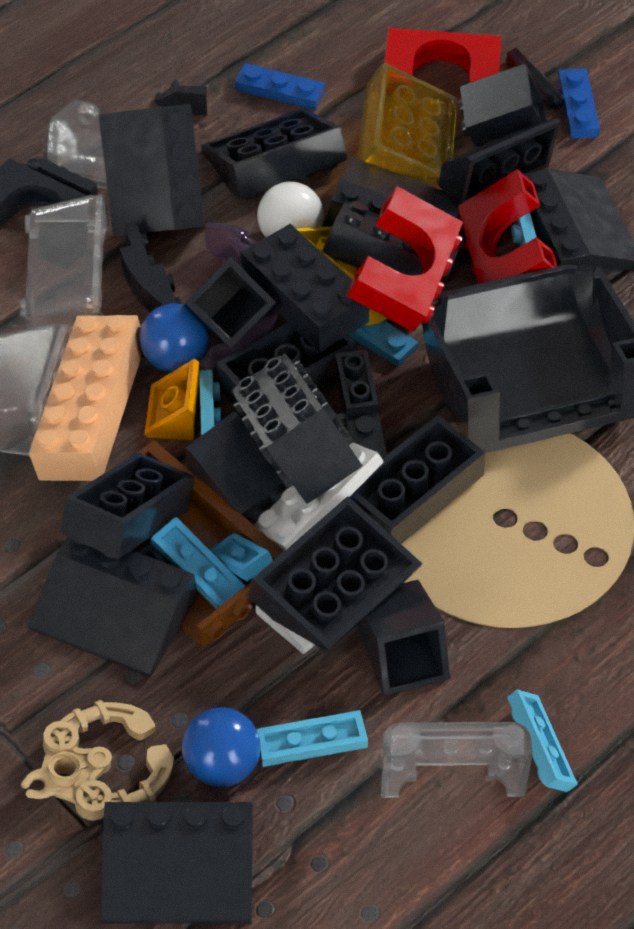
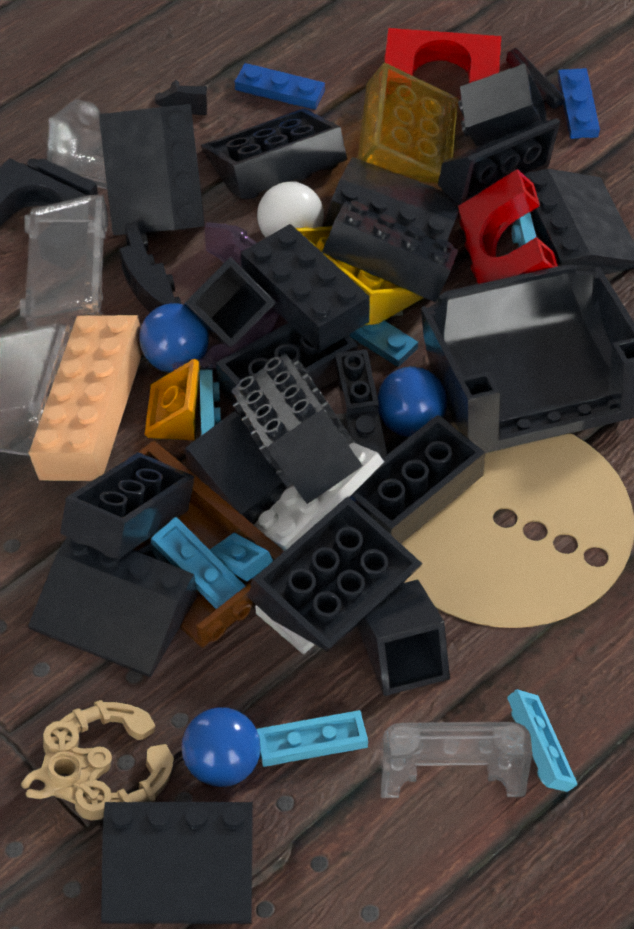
arch [346,186,463,332] -> none
none -> blue piece [377,366,447,437]

